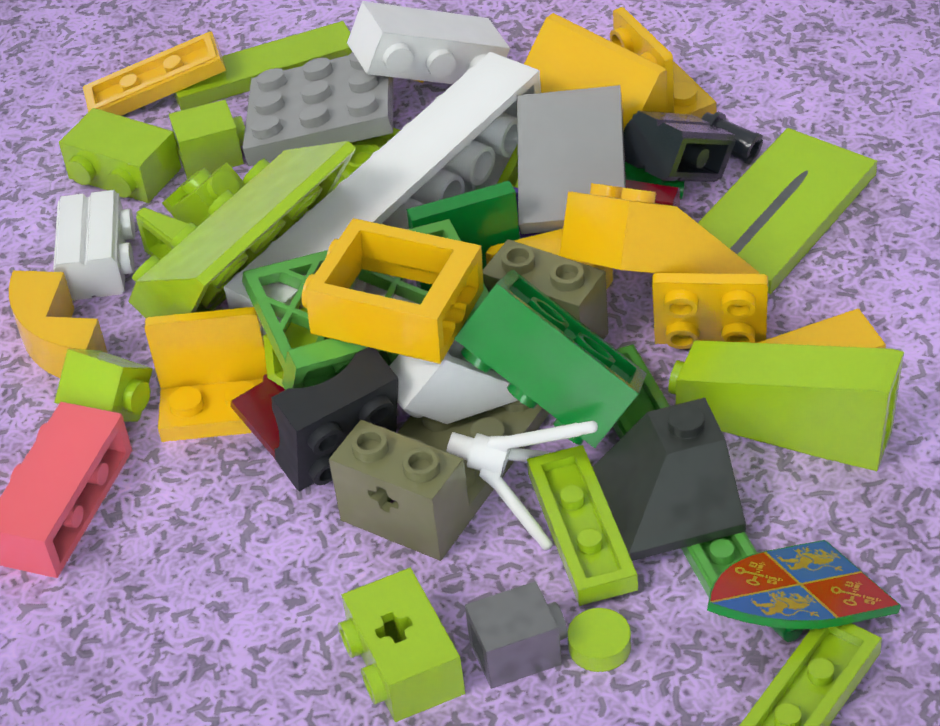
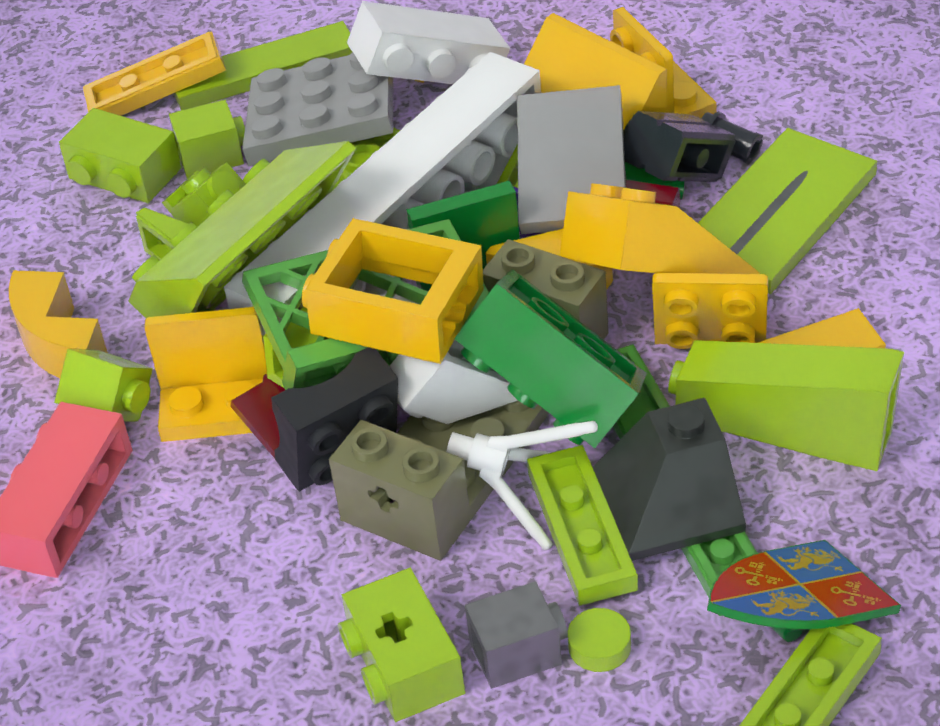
white brick [53,190,135,301] -> none

